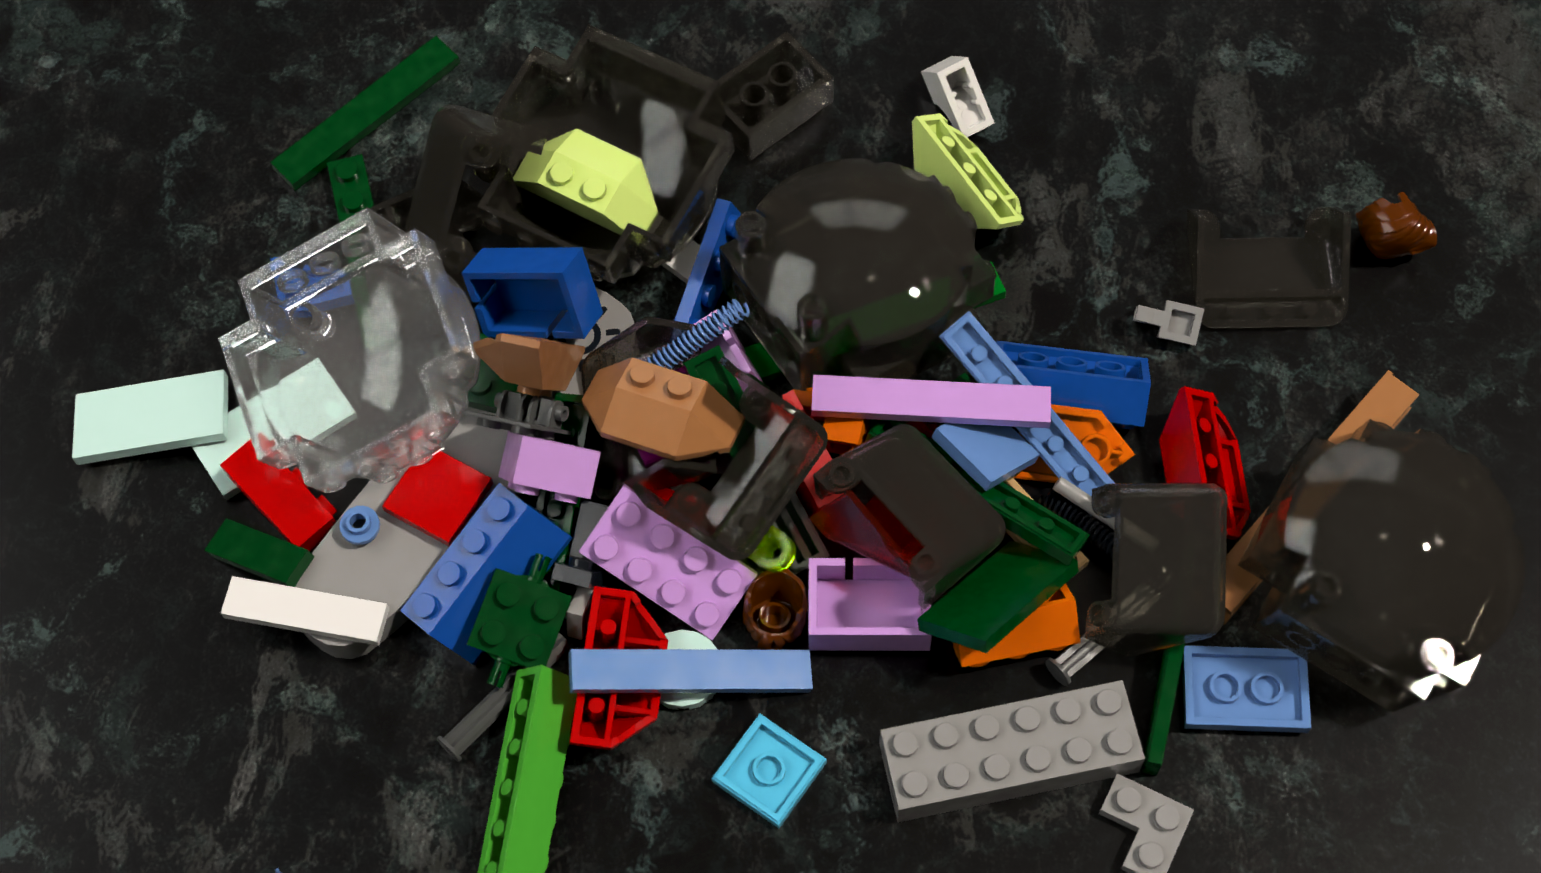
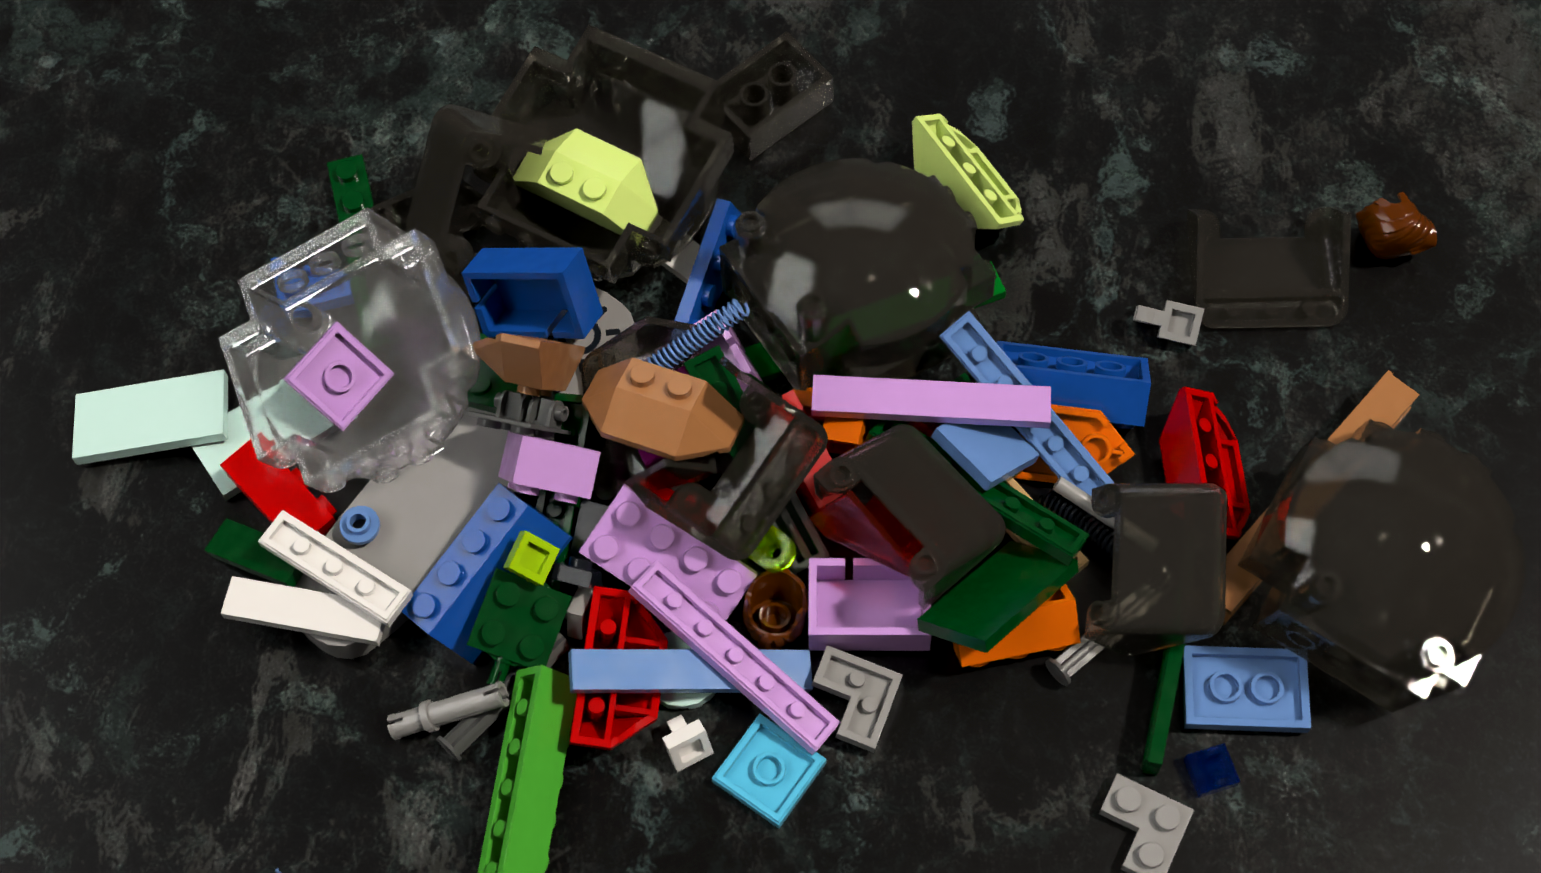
dark green tile [270,36,461,191] -> none
red tile [382,443,493,546] -> none
light grey brick [879,680,1145,822] -> none
white arch [921,56,994,137] -> none
none -> white tile [258,510,414,628]
none -> lavender tile [283,321,395,431]
none -> light grey pin [387,681,509,740]
none -> lime tile [503,531,560,586]
none -> lavender tile [628,560,841,755]
none -> white tile [662,715,714,772]
none -> light grey plate [811,645,903,752]
none -> clear blue tile [1184,743,1240,798]

